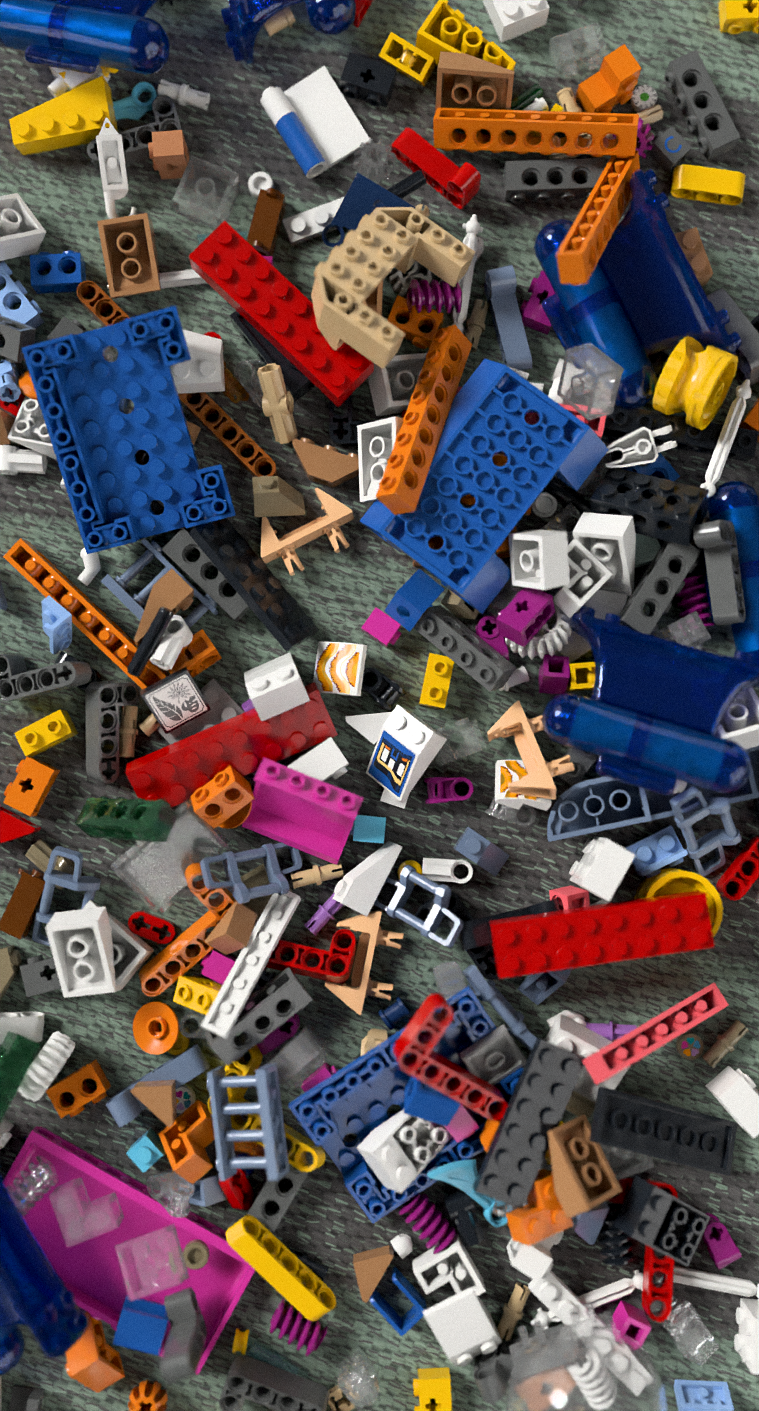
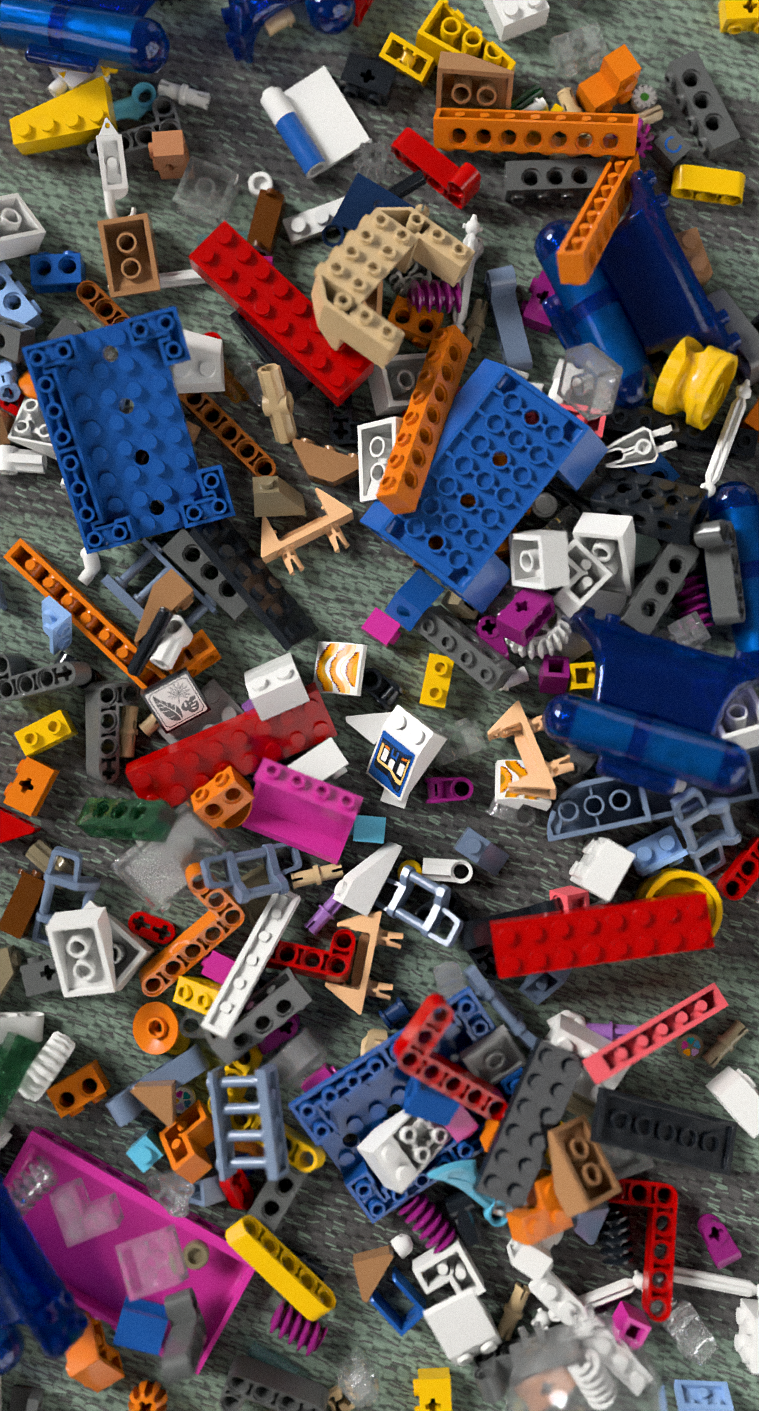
medium nougat slope [205,901,258,955] -> none
yellow bush [232,1328,249,1355] -> none
black slope [613,1176,710,1267] -> none

